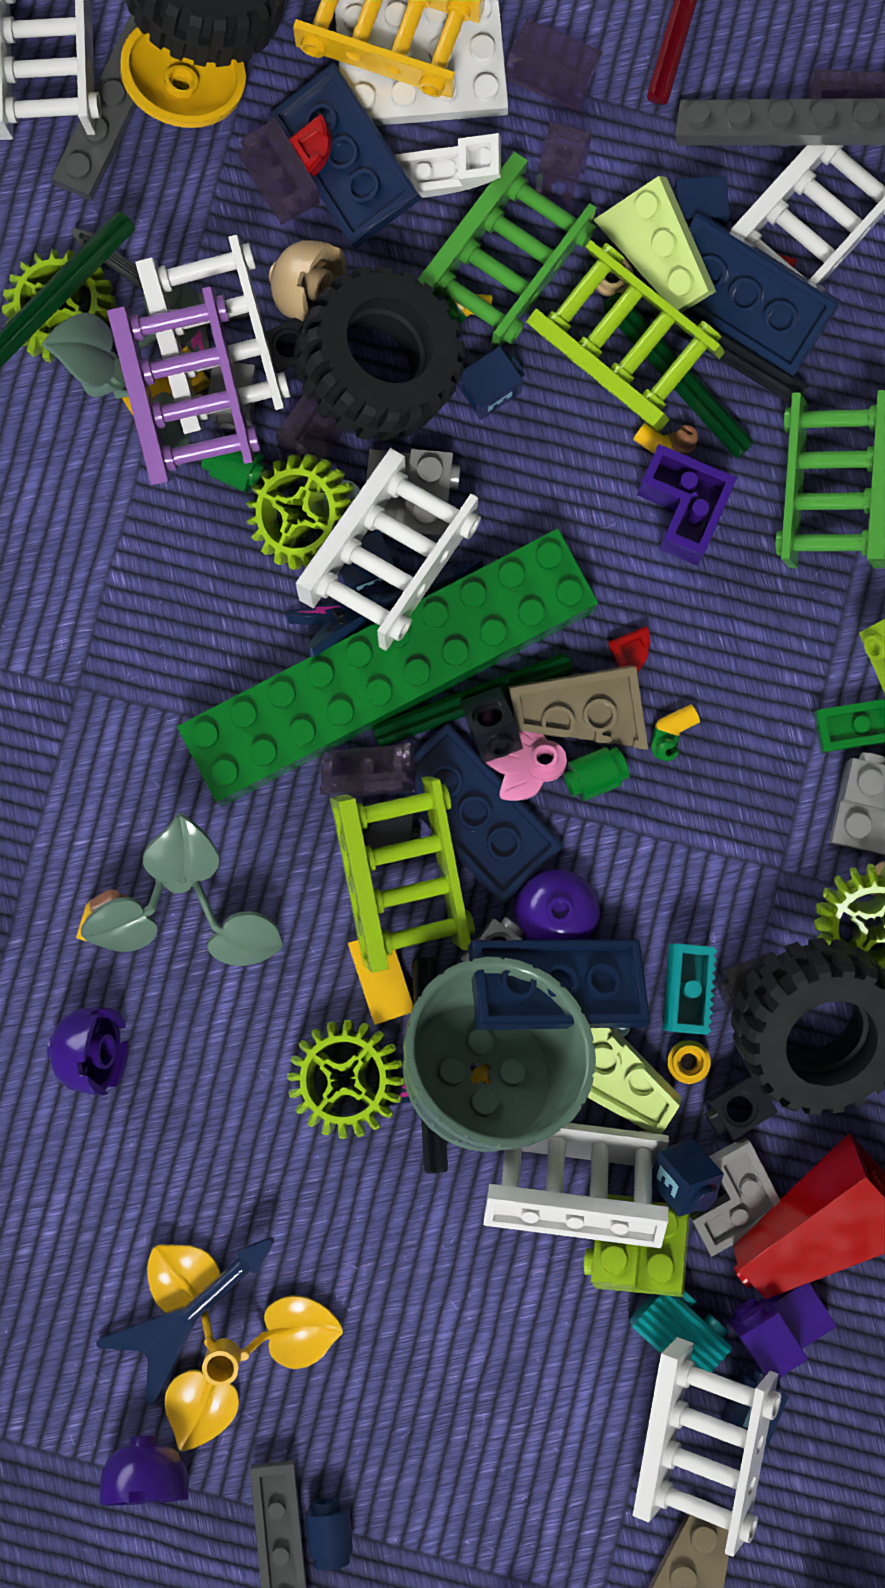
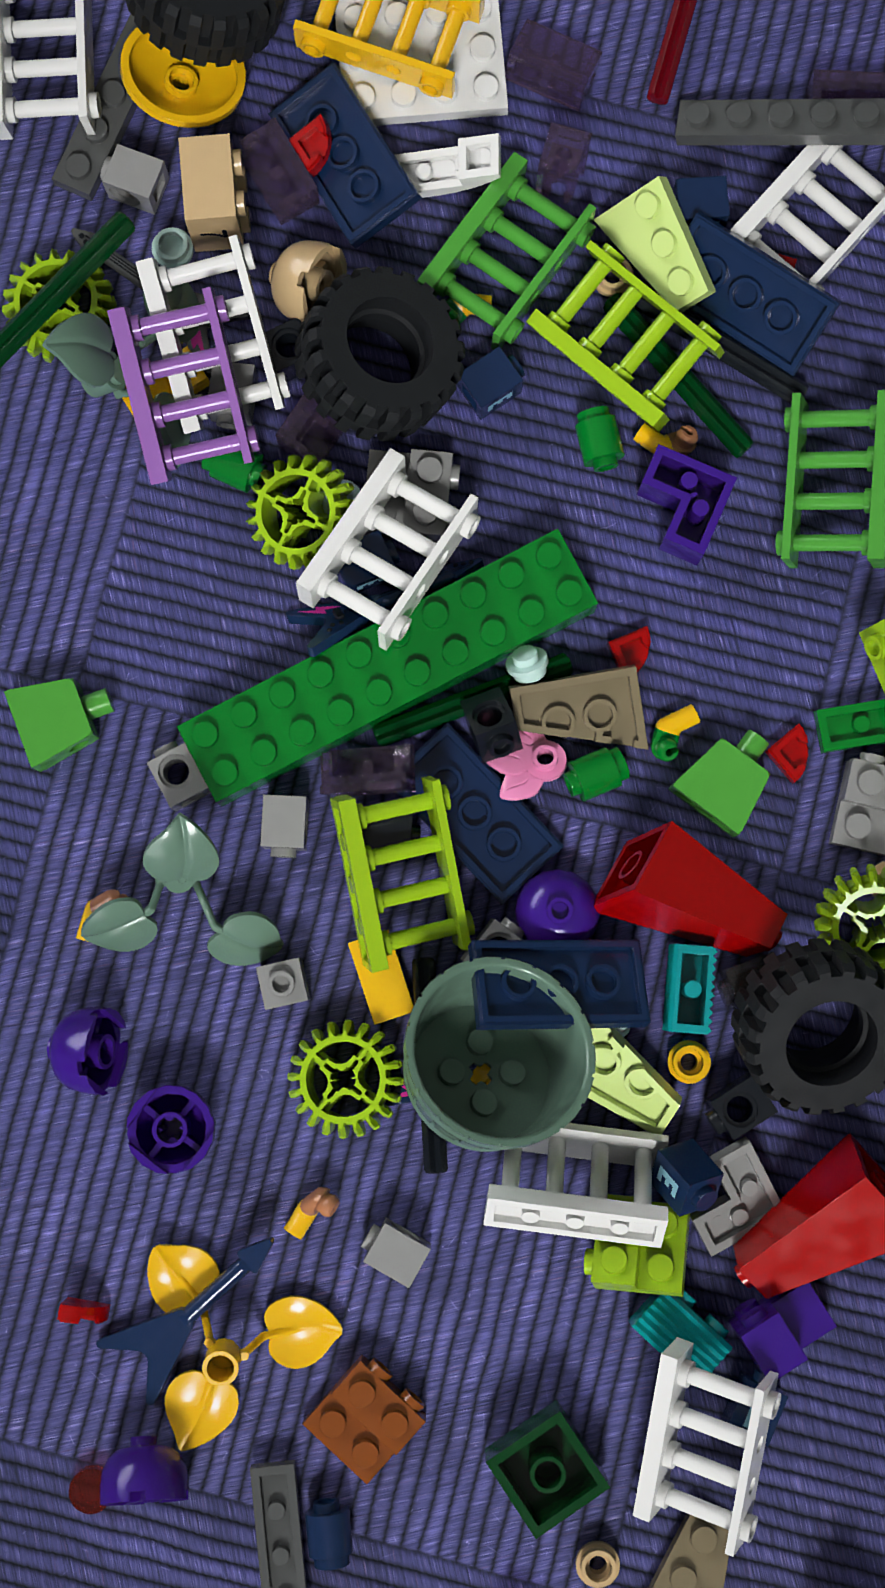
none -> bright green torso [4,678,115,772]
none -> red tile [57,1297,111,1324]
none -> clear red tile [69,1465,107,1514]
none -> light grey brick [100,144,170,215]
none -> dark purple cylinder [126,1085,216,1174]
none -> light grey brick [147,741,211,811]
none -> light aqua plate [152,227,194,269]
none -> tan brick [178,133,251,252]
none -> light grey brick [256,957,311,1010]
none -> light grey brick [260,794,309,858]
none -> arm [284,1187,340,1240]
none -> dark orange plate [302,1355,426,1484]
none -> light grey brick [361,1217,431,1288]
none -> dark green brick [484,1399,610,1539]
none -> light aqua plate [505,645,549,684]
none -> green brick [575,406,625,472]
none -> tan plate [575,1541,620,1588]
none -> red slope [593,821,788,957]
none -> bright green torso [668,730,770,838]
none -> red tile [765,723,808,784]

